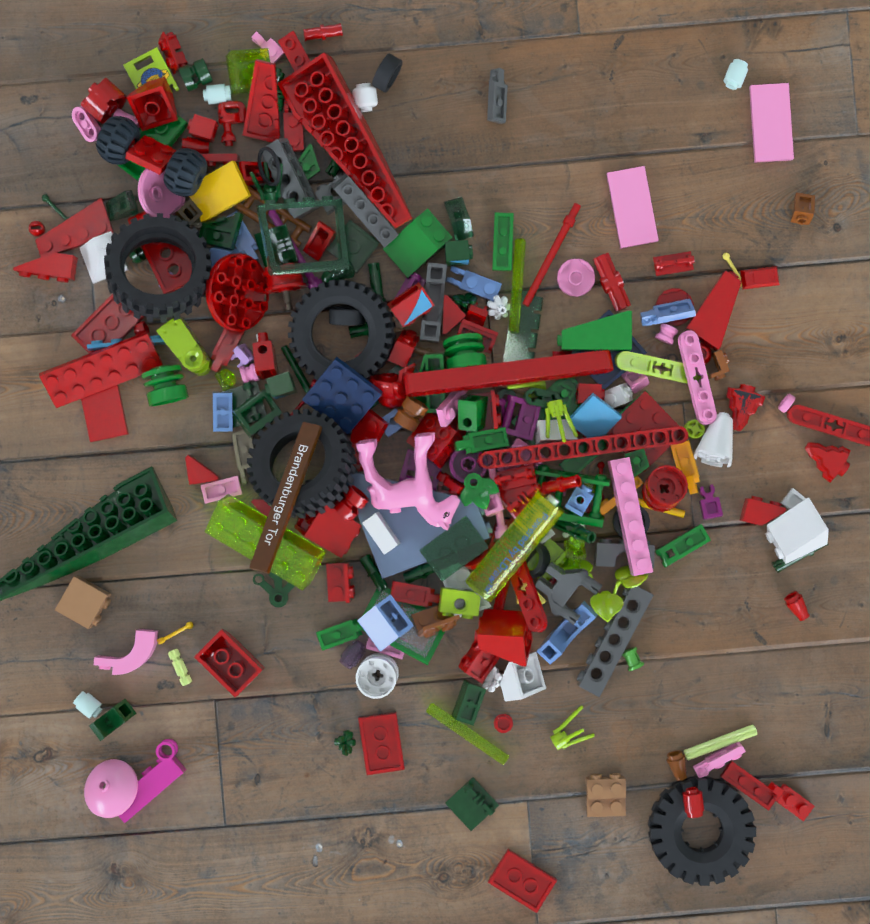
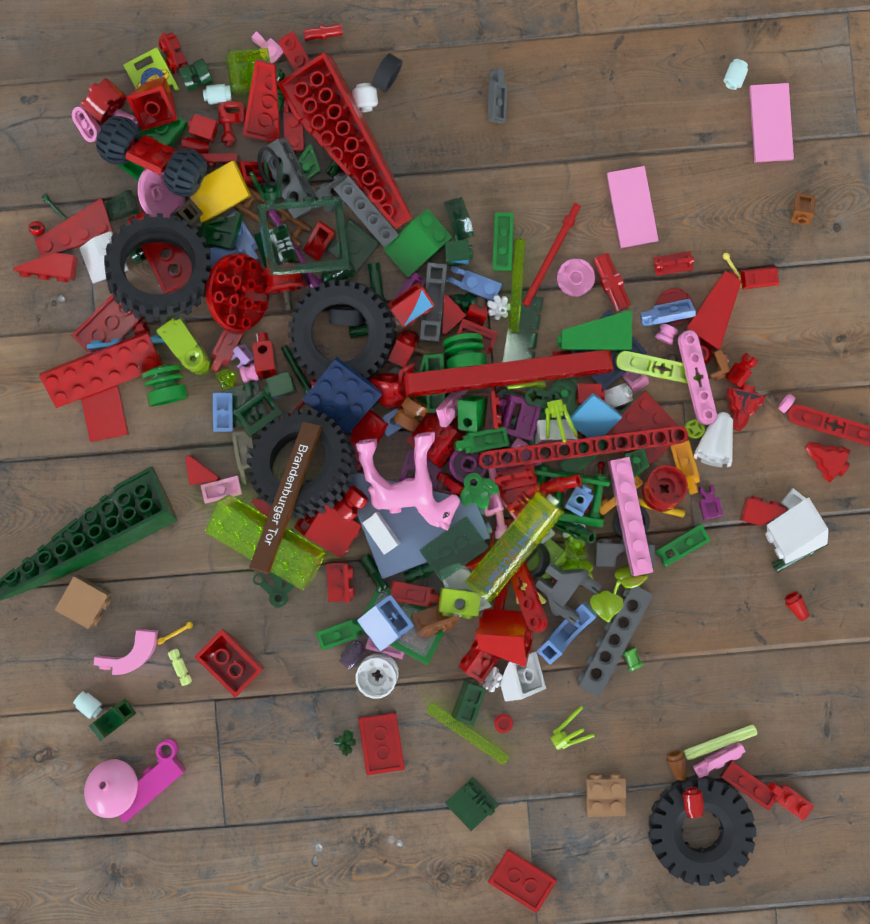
none -> red plate [724,353,758,388]

